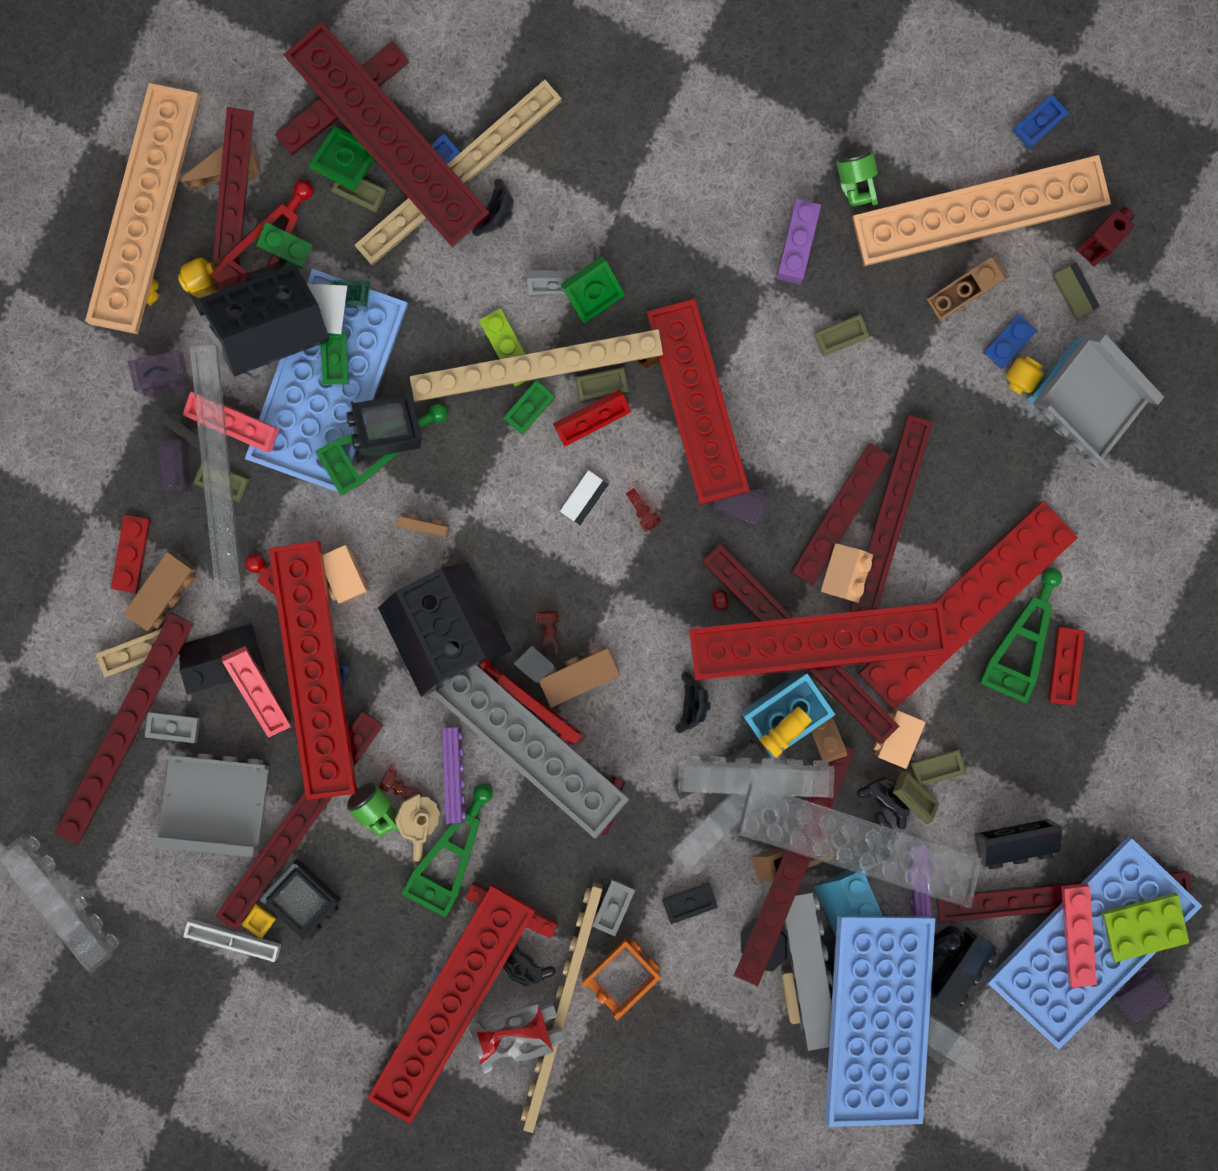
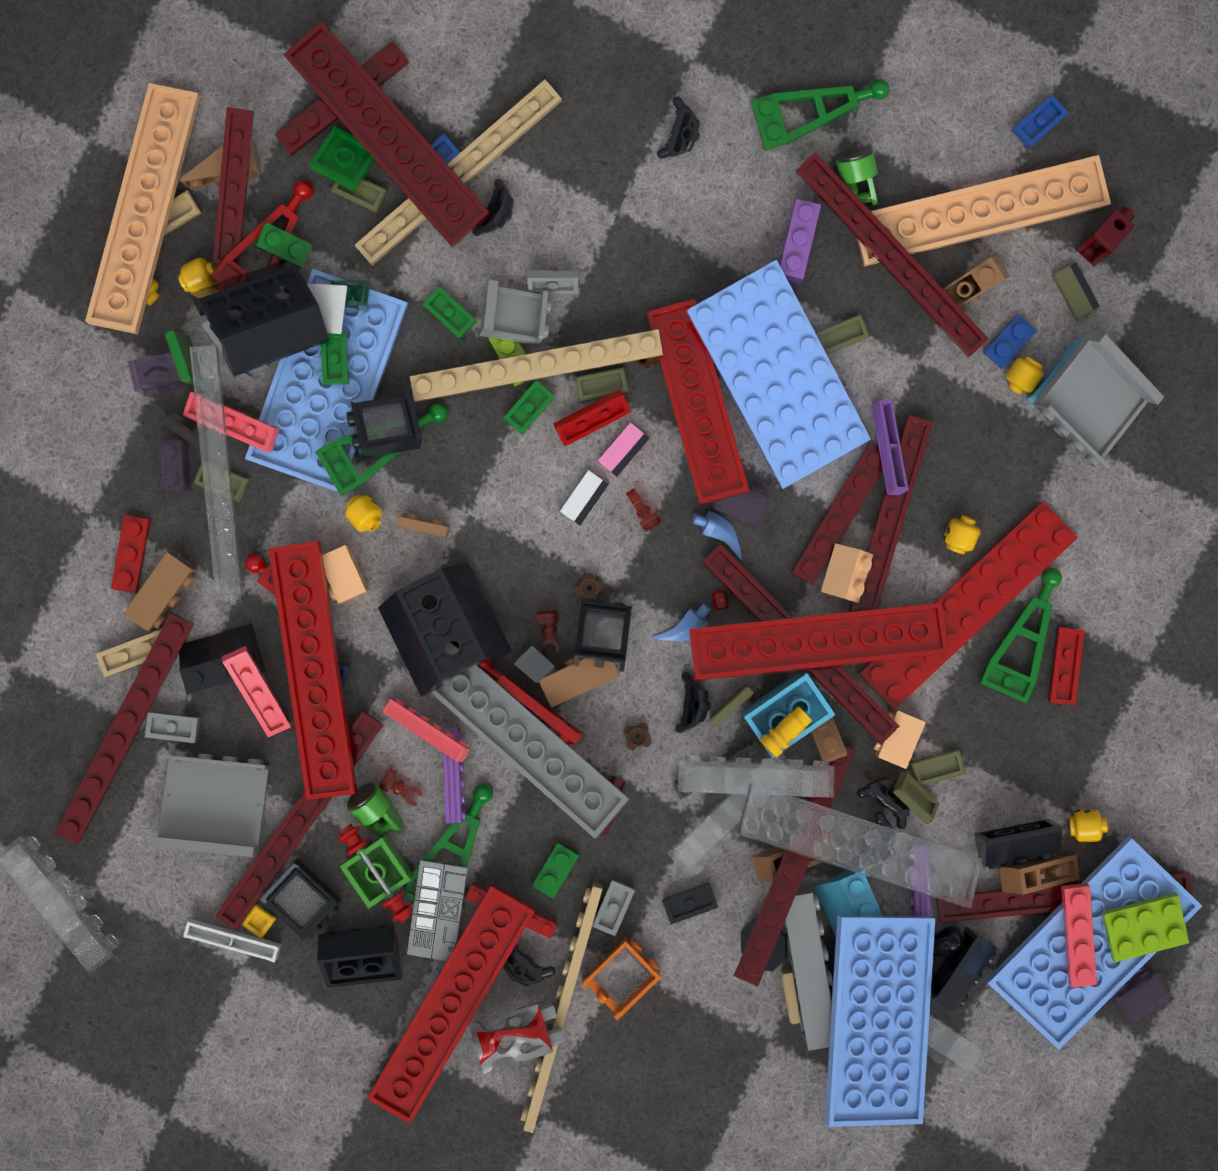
tan piece [395,794,441,861] -> none
green plate [560,256,625,324] -> none
none -> tan tile [164,190,202,235]
none -> green tile [165,330,206,387]
none -> black slope [317,926,402,988]
none -> bright green brick [337,824,414,923]
none -> yellow head [345,495,383,532]
none -> coral piece [383,698,471,762]
none -> light grey sticker [407,860,467,961]
none -> green plate [422,286,477,340]
none -> light grey panel [479,279,551,346]
none -> green plate [532,842,579,899]
none -> window [573,599,632,672]
none -> reddish brown plate [575,573,605,601]
none -> bright pink tile [598,422,650,477]
none -> reddish brown plate [624,722,651,750]
none -> medium blue bar [652,603,711,641]
none -> black piece [657,96,700,159]
none -> light blue plate [686,260,871,489]
none -> medium blue bar [692,511,742,560]
none -> olive tile [710,685,754,727]
none -> green plate [751,79,890,151]
none -> dark red plate [796,152,989,357]
none -> medium lavender piece [871,400,909,495]
none -> yellow head [943,515,981,554]
none -> medium nougat slope [999,854,1080,895]
none -> yellow head [1070,809,1108,842]

